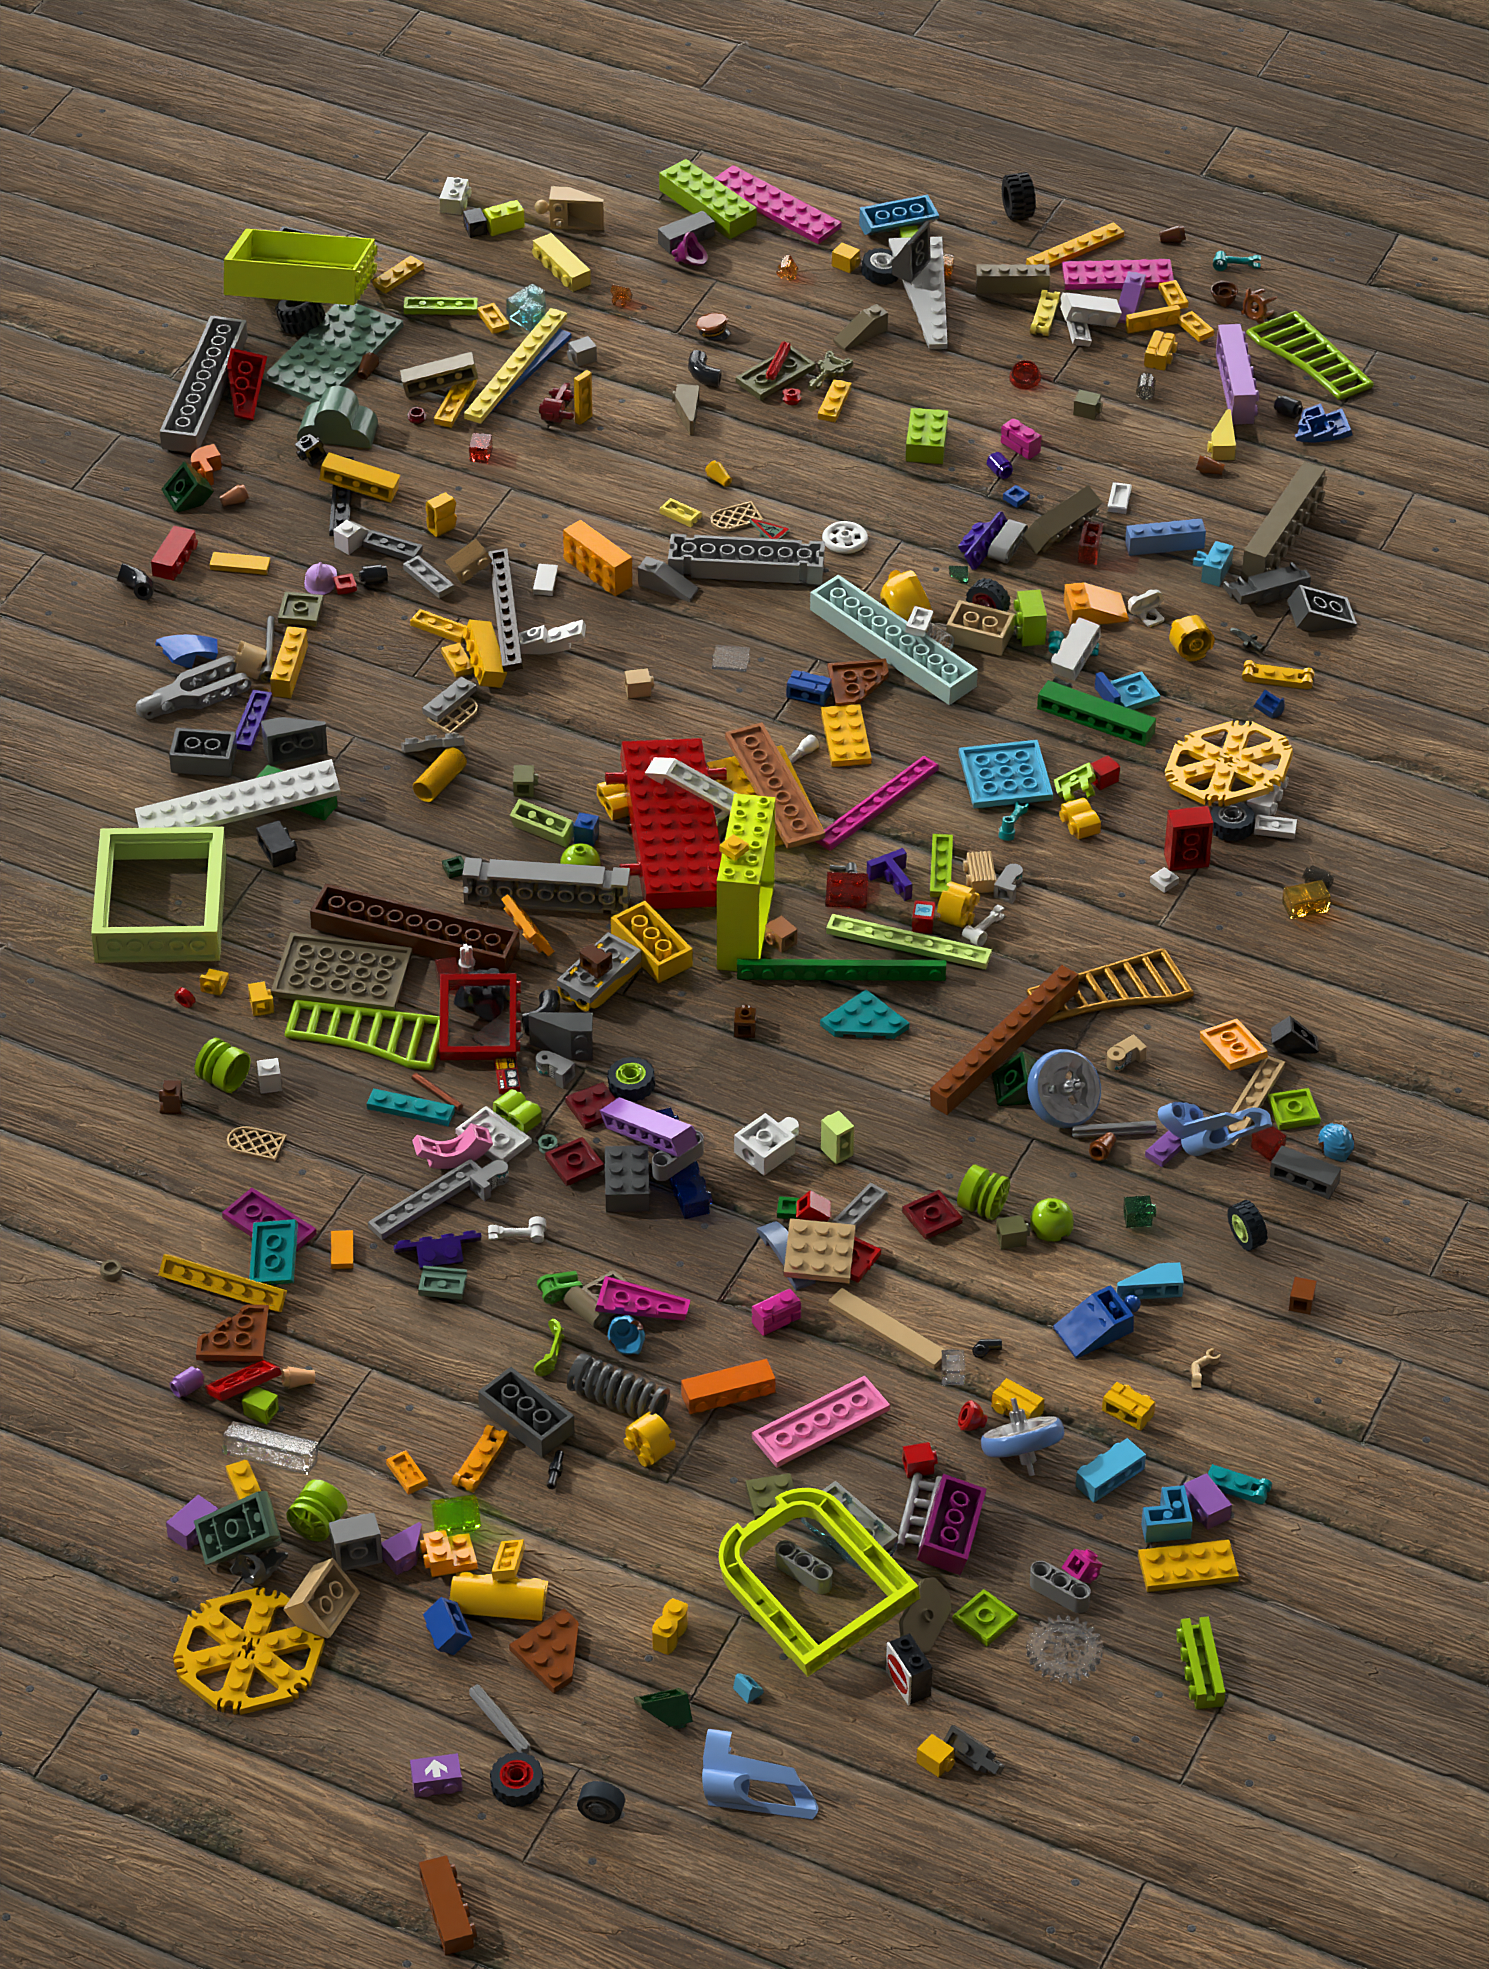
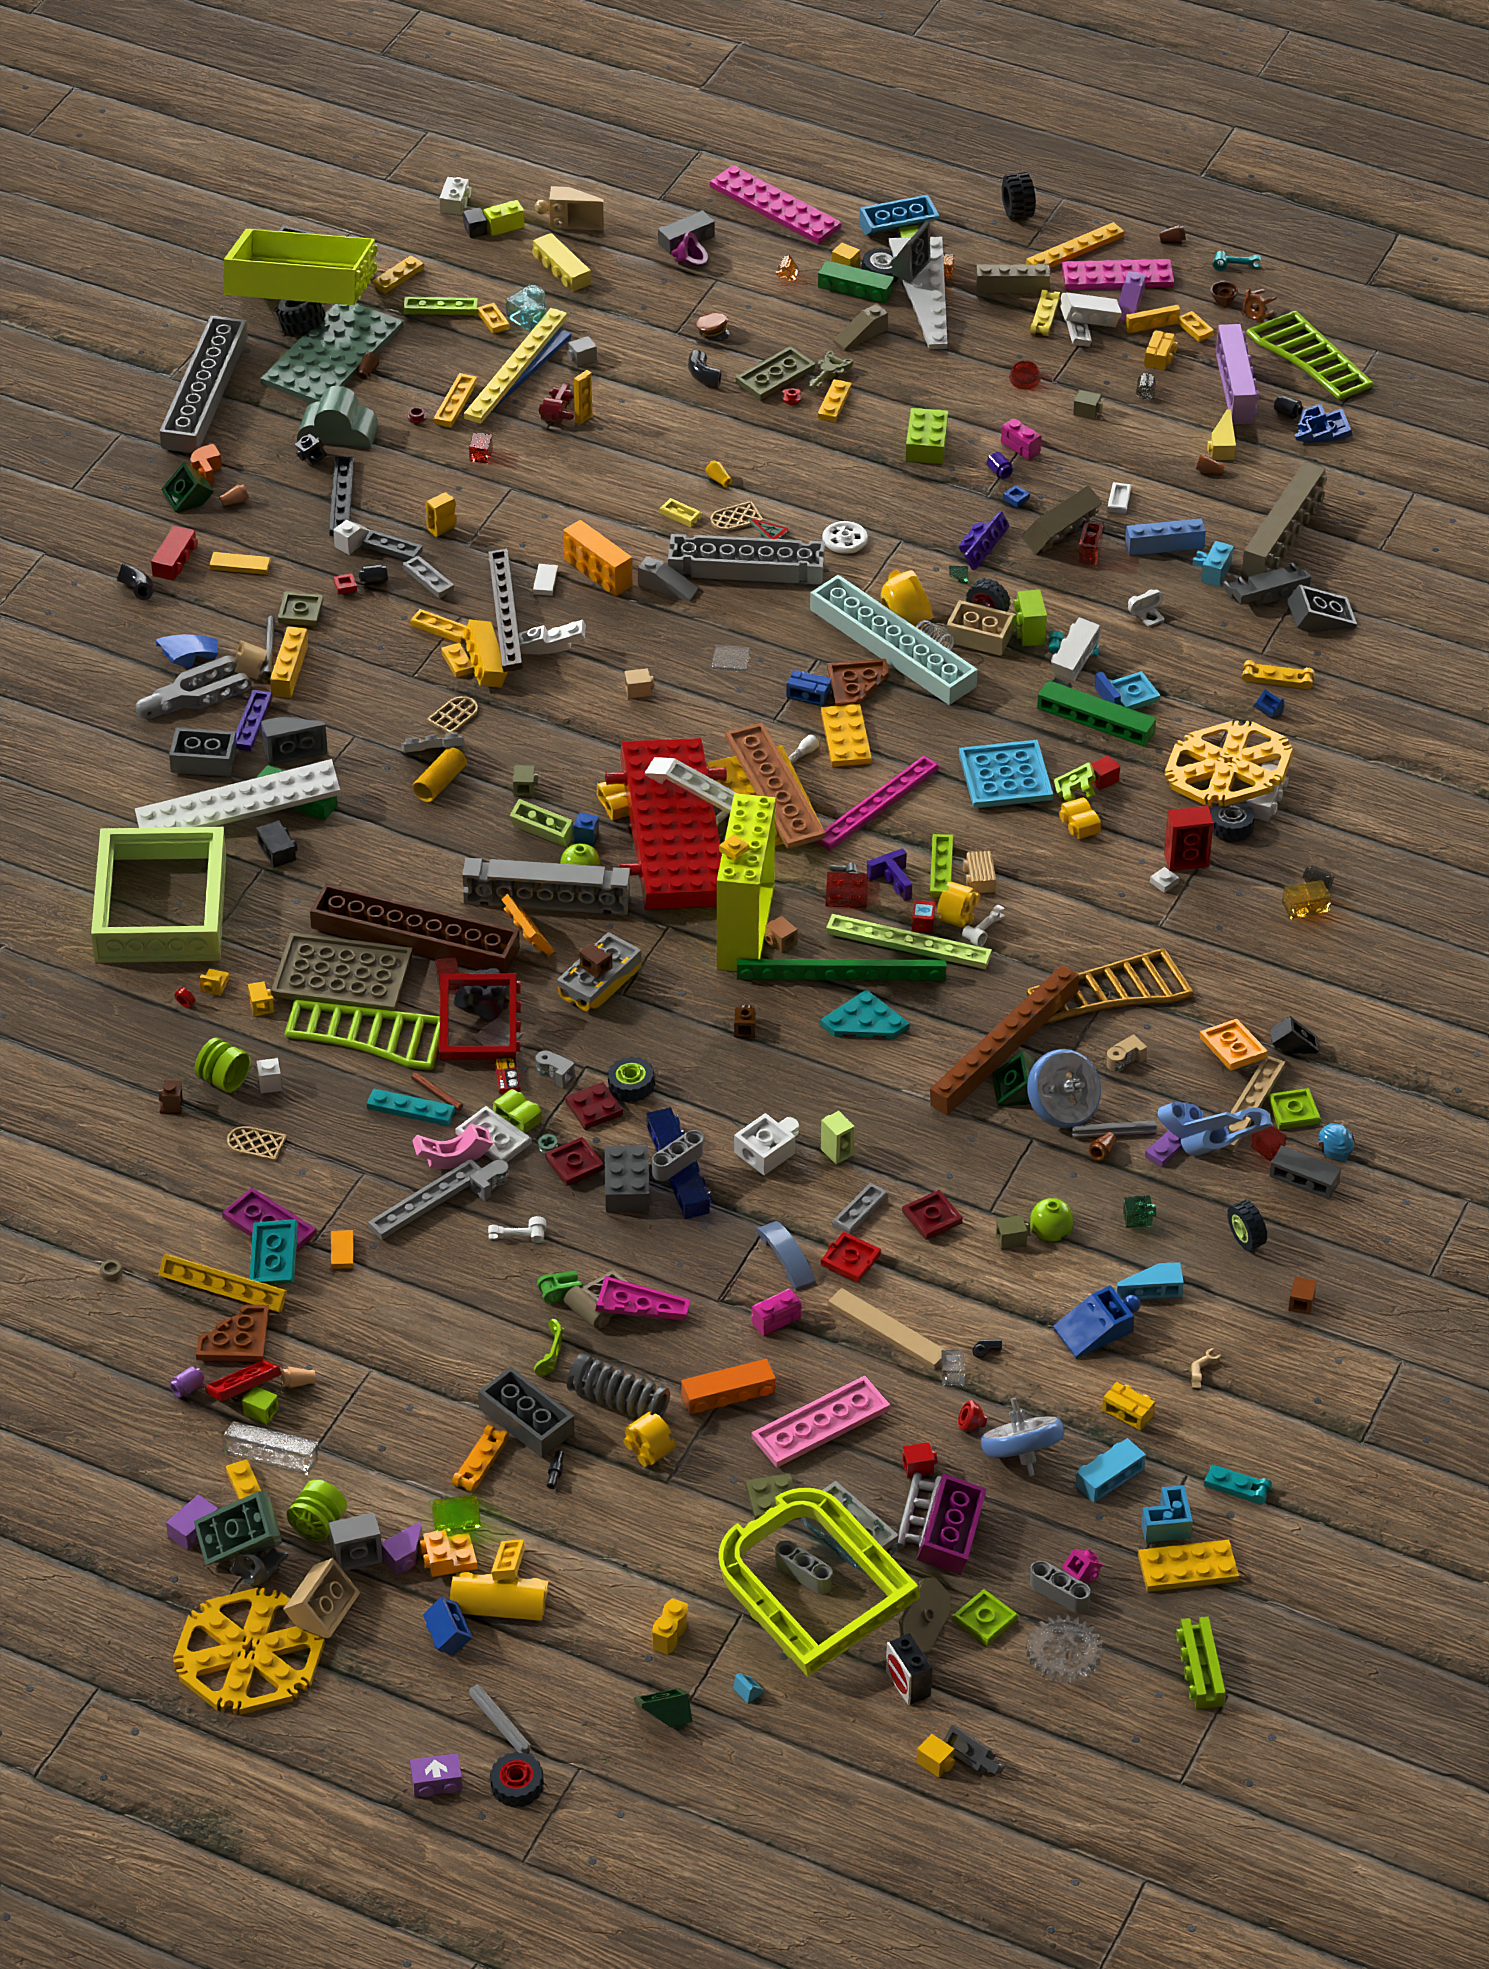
red wedge [227,348,267,421] -> none
lavender piece [304,562,337,595] -> none
yellow brick [319,453,400,503] -> none
light orange plate [386,1450,428,1495] -> none
dark purple bracket [393,1230,482,1269] -> none
dark tan brick [400,352,479,397] -> none
sand green plate [418,1266,467,1300] -> none
dark orange brick [419,1855,477,1955] -> none
light grey plate [422,677,477,722] -> none
dark green tile [442,855,465,879] -> none
tan brick [445,539,492,583] -> none
axle [459,944,475,974] -> none
dark orange plate [509,1608,579,1694] -> none
black cylinder [521,989,560,1034] -> none
dark grey slope [529,1012,593,1061] -> none
black wheel [577,1781,626,1824] -> none
medium lavender brick [600,1097,698,1157] -> none
dark azure hair [607,1316,645,1355] -> none
clear orange tile [610,285,633,307] -> none
yellow brick [611,901,693,983] -> none
lime brick [659,159,757,240] -> none
slope [672,384,700,436] -> none
light blue panel [702,1729,818,1819] -> none
red axle [766,341,791,381] -> none
green plate [777,1196,800,1219] -> none
tan plate [783,1219,856,1283] -> none
red brick [796,1190,831,1222] -> none
white plate [905,606,933,637] -> none
lime wheel [957,1164,1010,1220] -> none
light grey beam [988,519,1028,563] -> none
yellow brick [991,1378,1045,1419] -> none
light grey leg [994,864,1023,904] -> none
teal brick [998,801,1029,841] -> none
light orange slope [1064,582,1129,625] -> none
yellow plate [1159,280,1189,309] -> none
yellow brick [1169,615,1215,661] -> none
medium lavender brick [1183,1473,1232,1530] -> none
pearl dark grey piece [1230,628,1265,653] -> none
white plate [1254,815,1297,839] -> none
none -> green brick [818,261,894,304]

